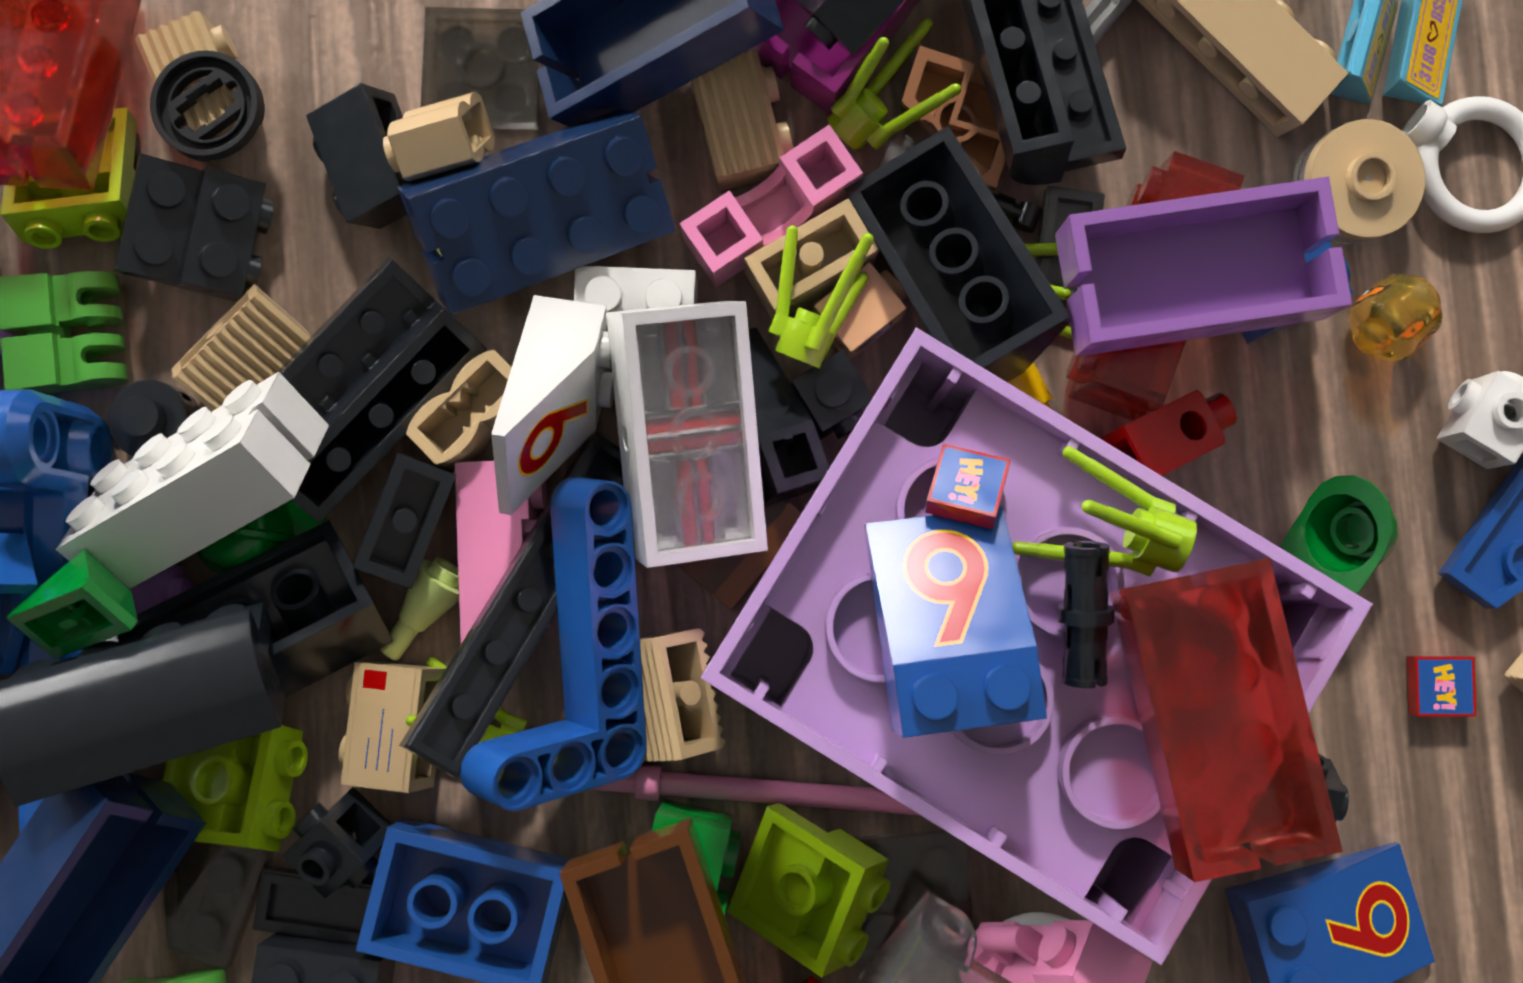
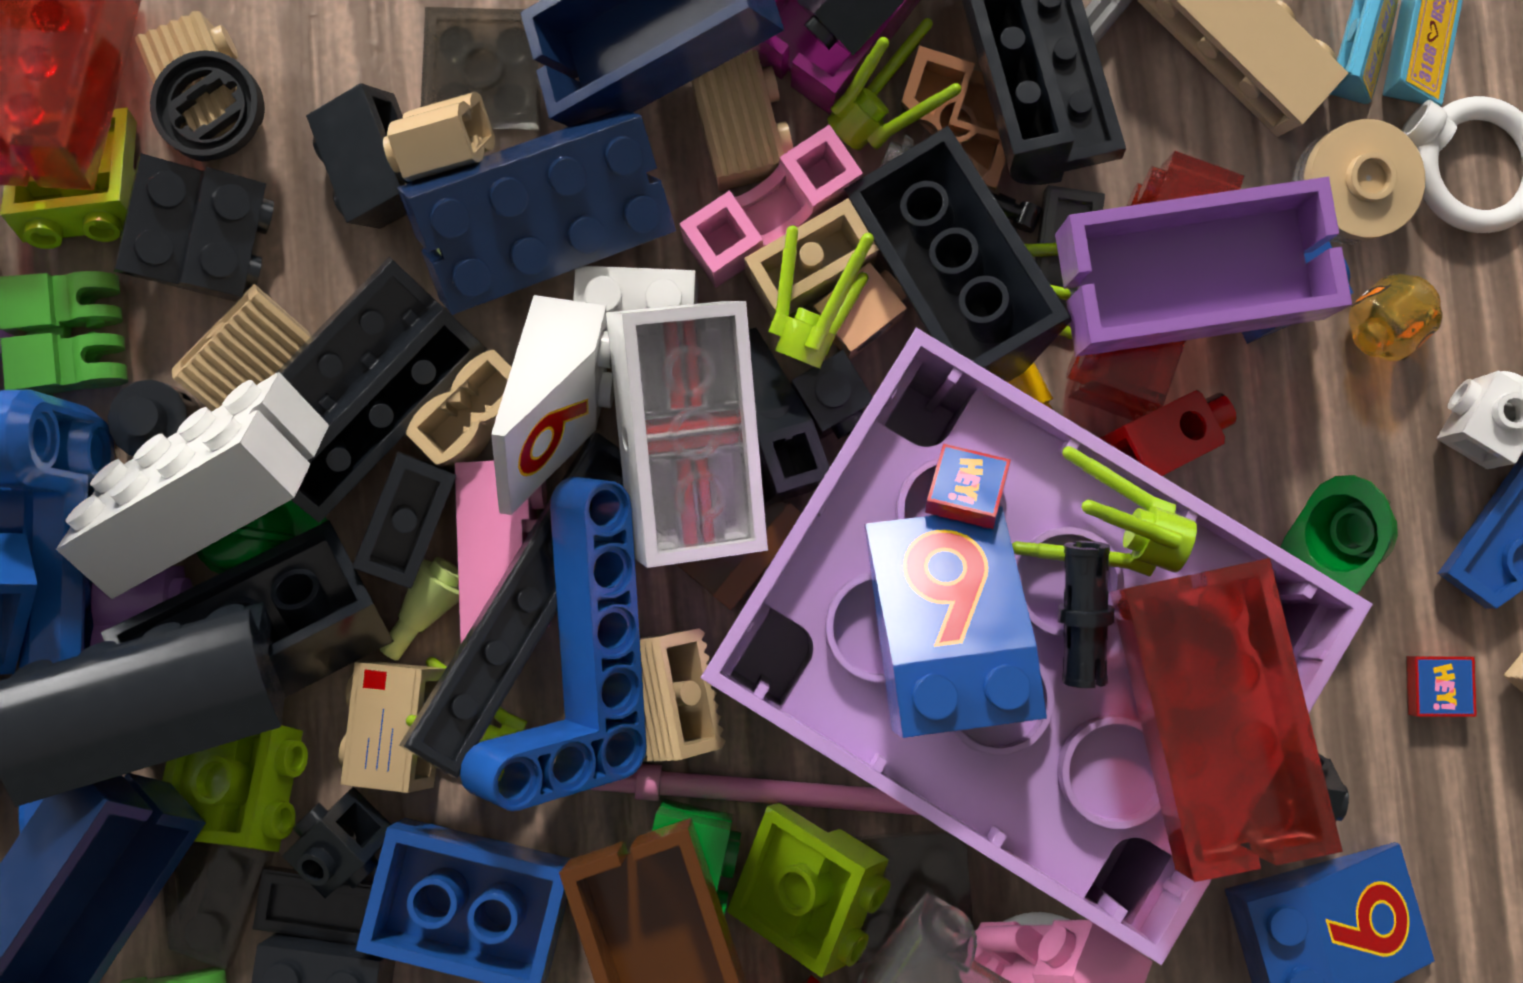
green slope [6,548,138,659] -> none

